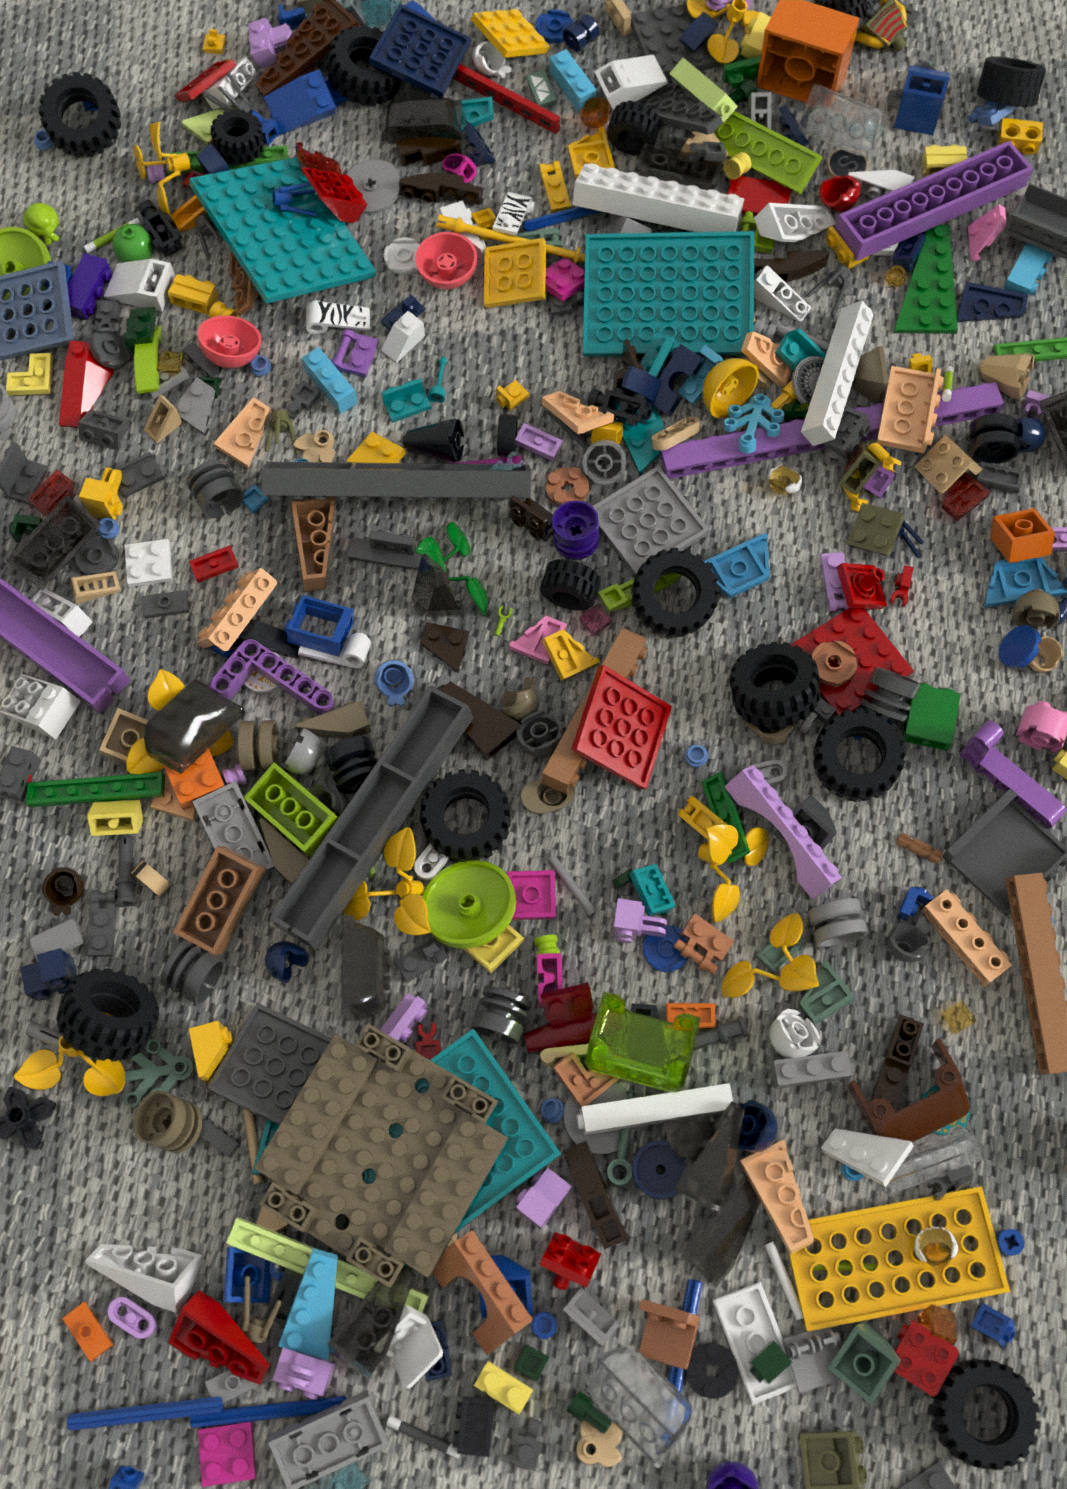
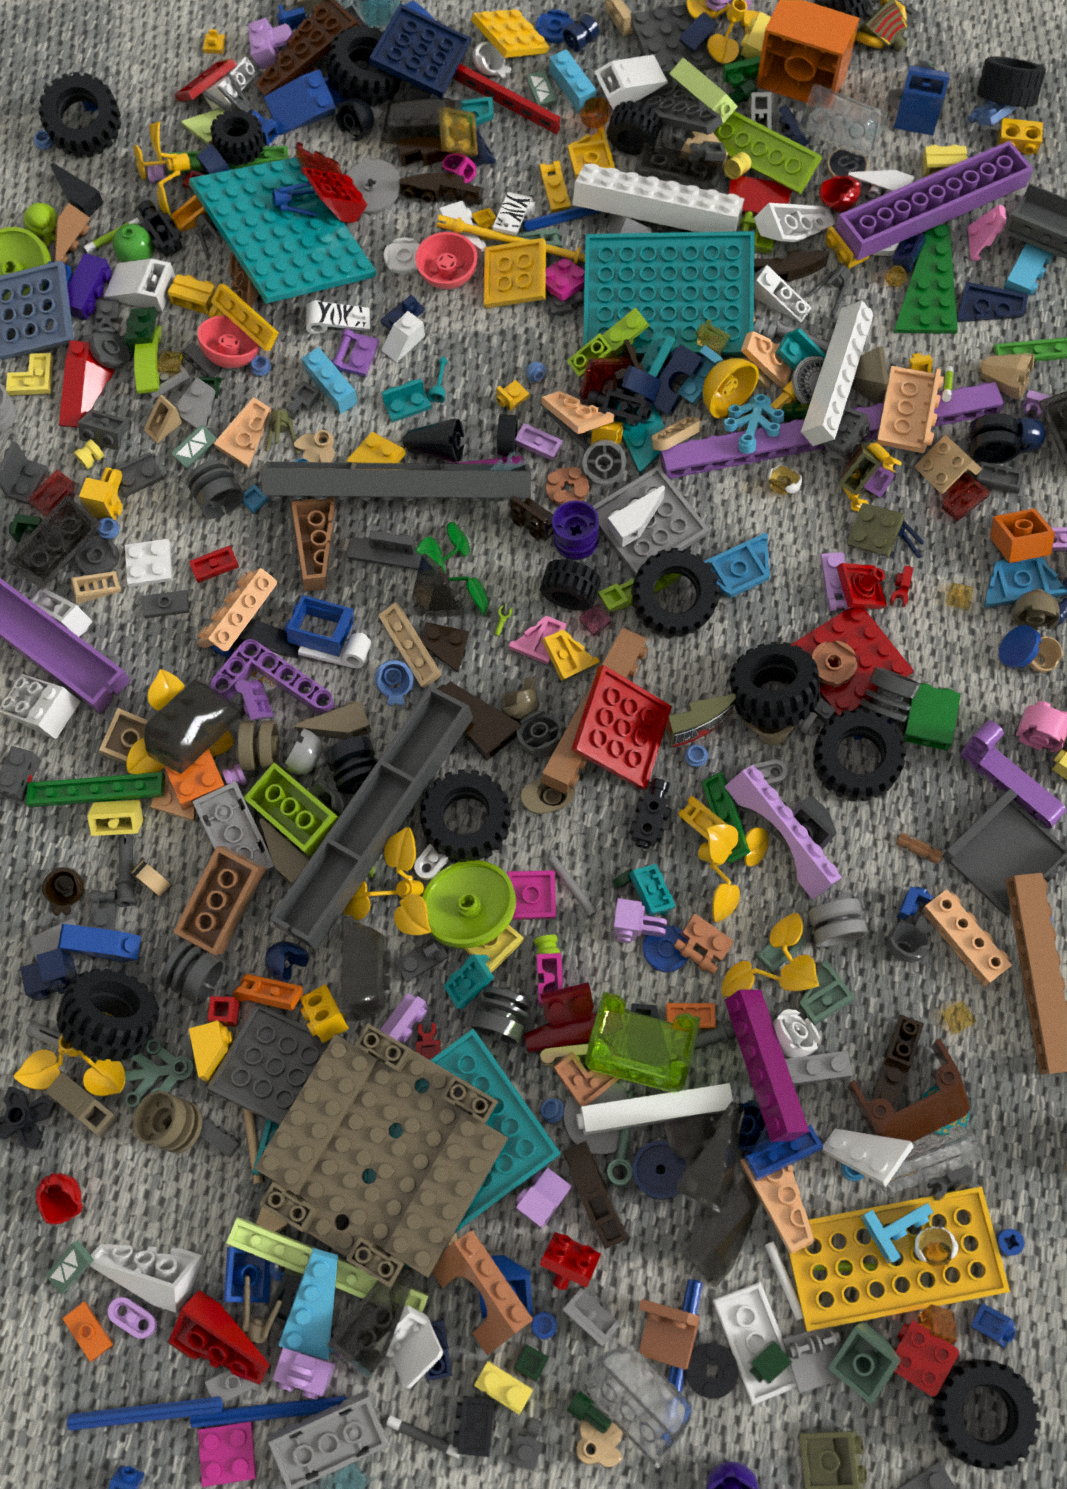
none -> red hair [35,1172,83,1225]
none -> dark tan slope [45,1072,118,1139]
none -> sand green tile [45,1240,94,1295]
none -> black slope [50,163,103,217]
none -> medium nougat slope [53,203,90,264]
none -> blue slope [58,924,141,963]
none -> light yellow wheel [73,439,104,470]
none -> sand green tile [171,424,217,469]
none -> red brick [207,996,240,1027]
none -> yellow plate [211,284,279,351]
none -> orange plate [232,974,304,1011]
none -> medium lavender plate [235,680,274,720]
none -> yellow brick [300,984,349,1043]
none -> black cylinder [335,98,374,141]
none -> tan plate [378,602,442,688]
none -> clear yellow plate [438,107,478,156]
none -> teal bracket [443,954,494,1009]
none -> medium blue plate [526,362,546,383]
none -> lime slope [567,307,650,378]
none -> clear red brick [579,357,630,399]
none -> white slope [607,485,665,547]
none -> black brick [629,778,671,849]
none -> olive slope [666,694,736,748]
none -> clear yellow bracket [696,319,731,355]
none -> magenta brick [724,989,809,1142]
none -> blue tile [744,1124,823,1181]
none -> medium azure bracket [860,1203,934,1264]
none -> clear yellow tile [946,582,974,610]

